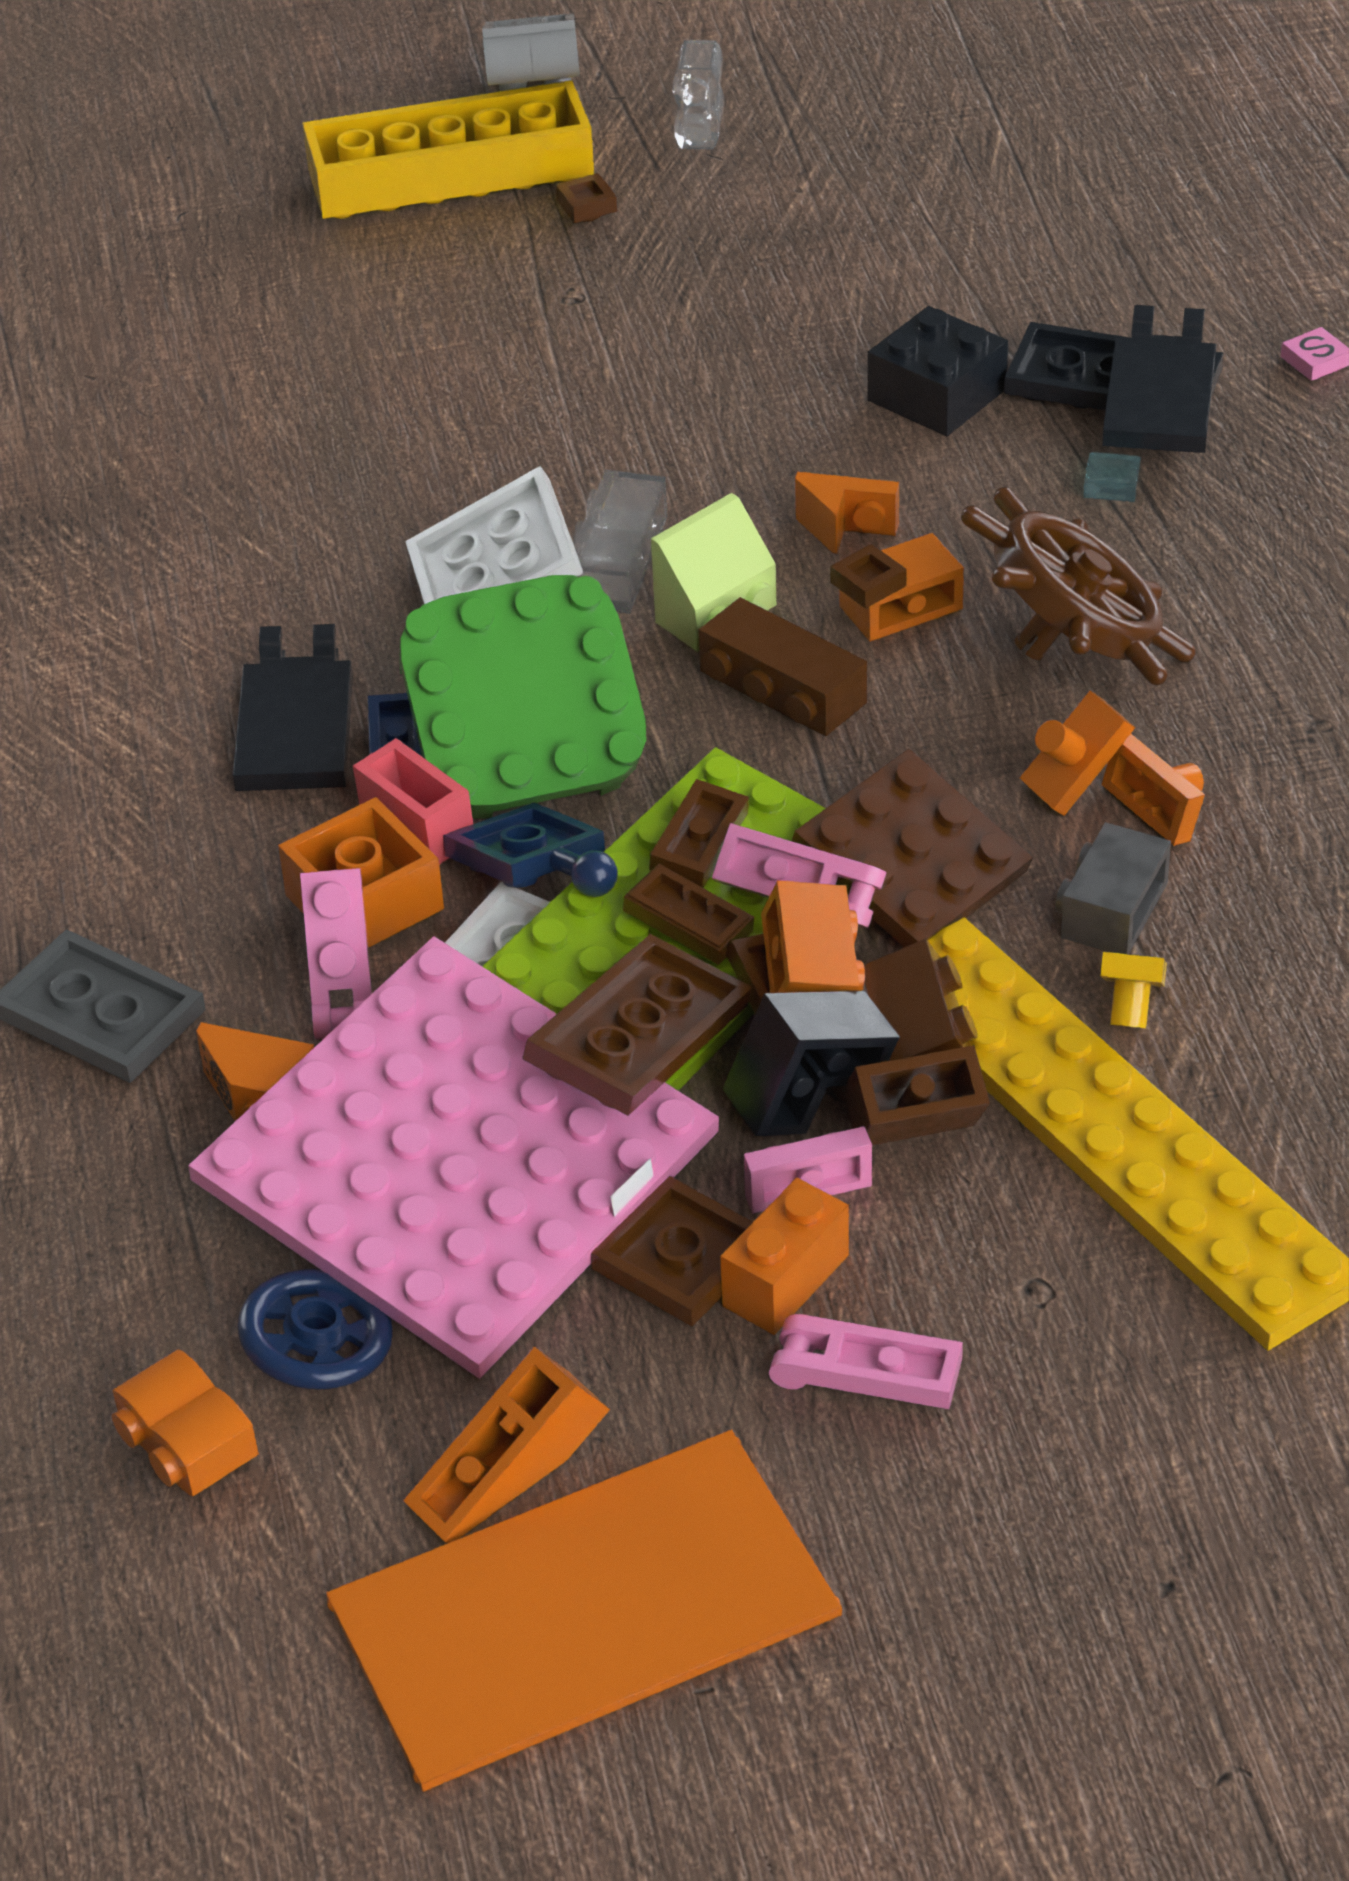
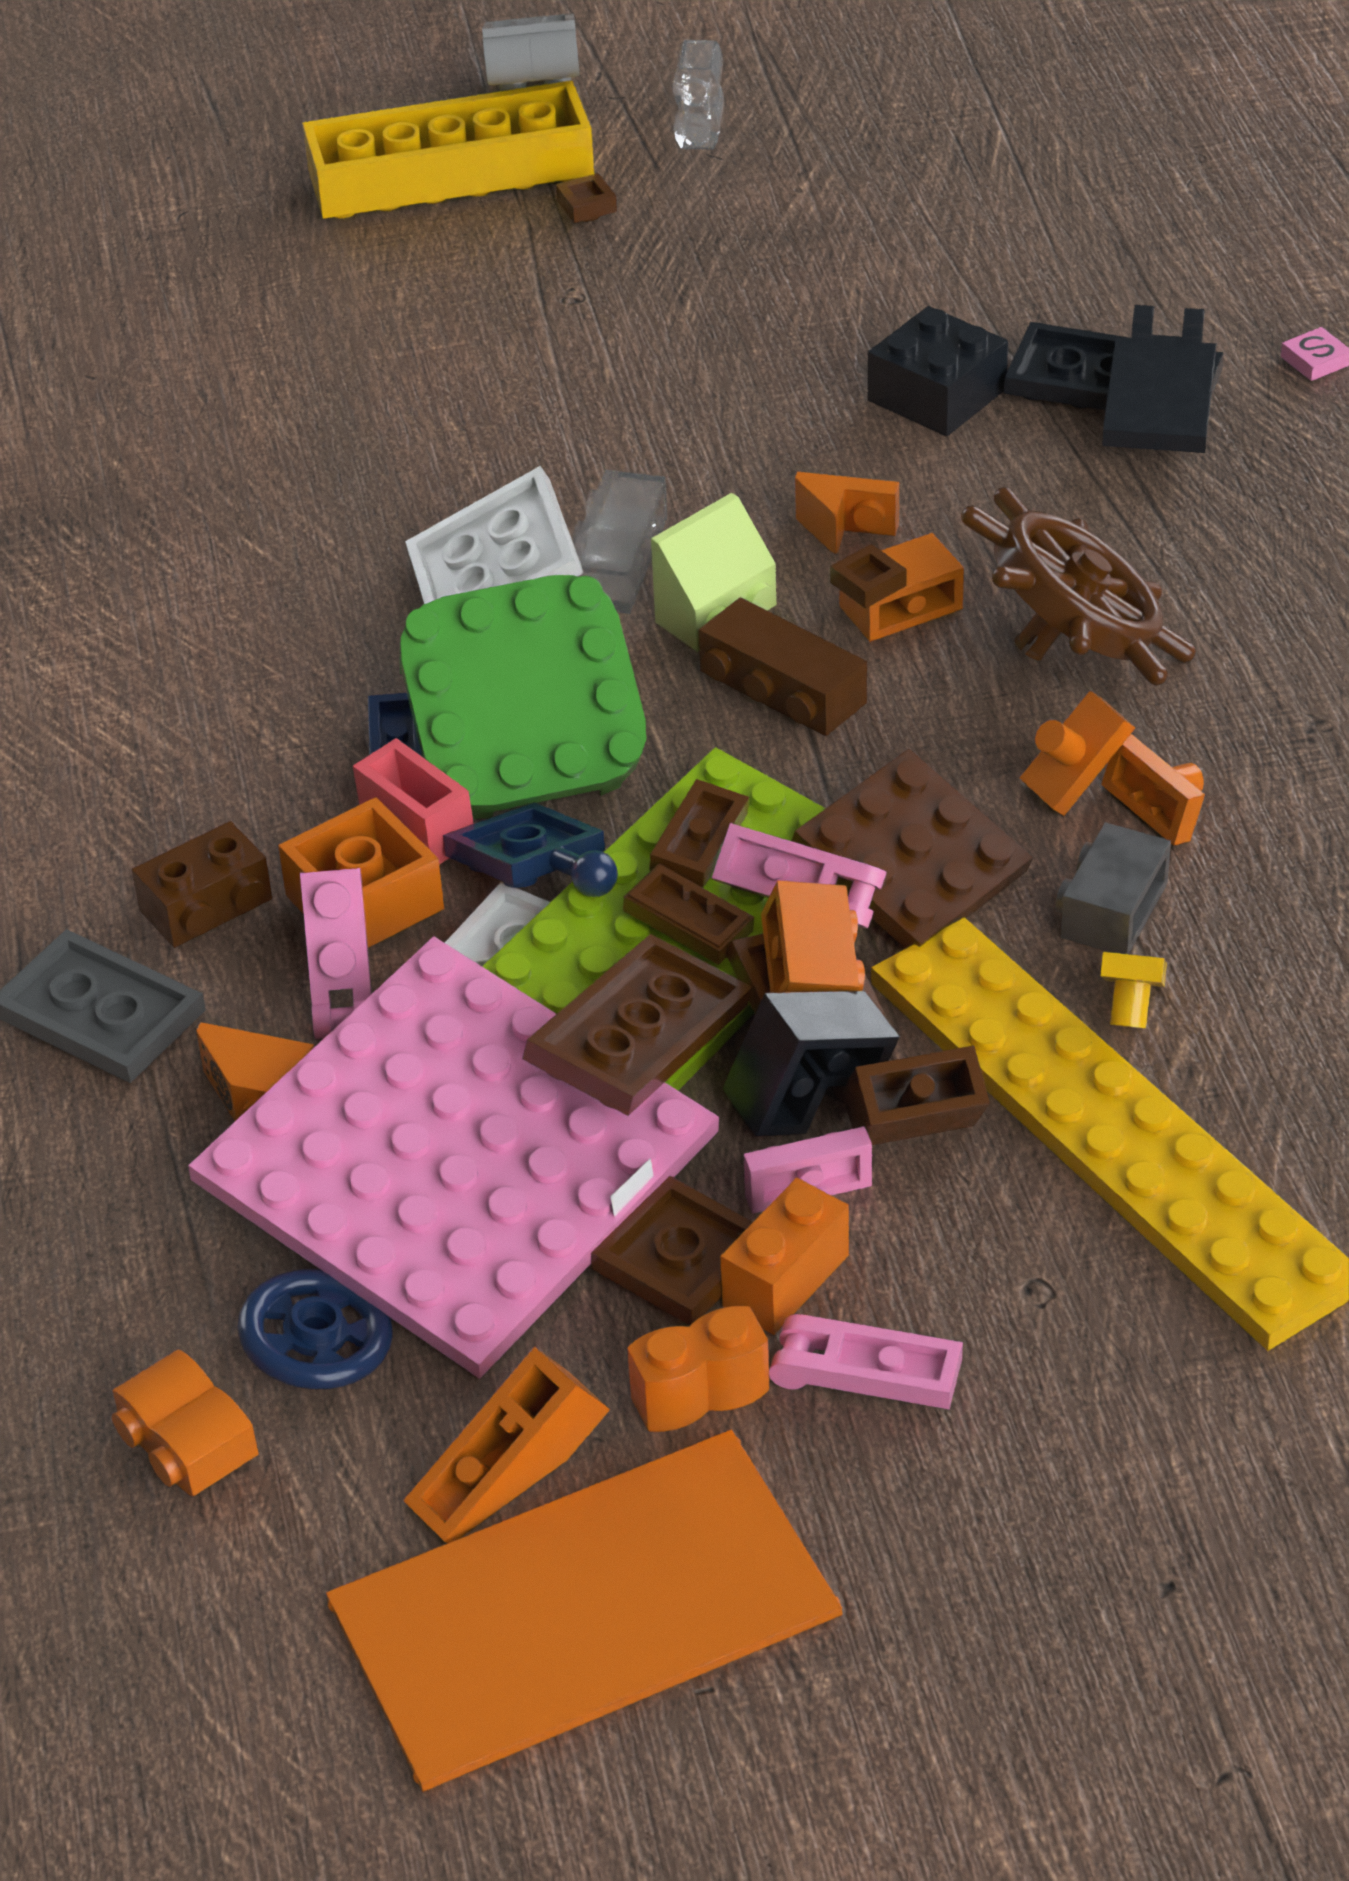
black tile [233,624,353,791] -> none
reddish brown piece [864,938,978,1061] -> none
clear light blue tile [1083,452,1141,502] -> none
none -> reddish brown brick [131,820,273,948]
none -> orange brick [627,1306,769,1432]

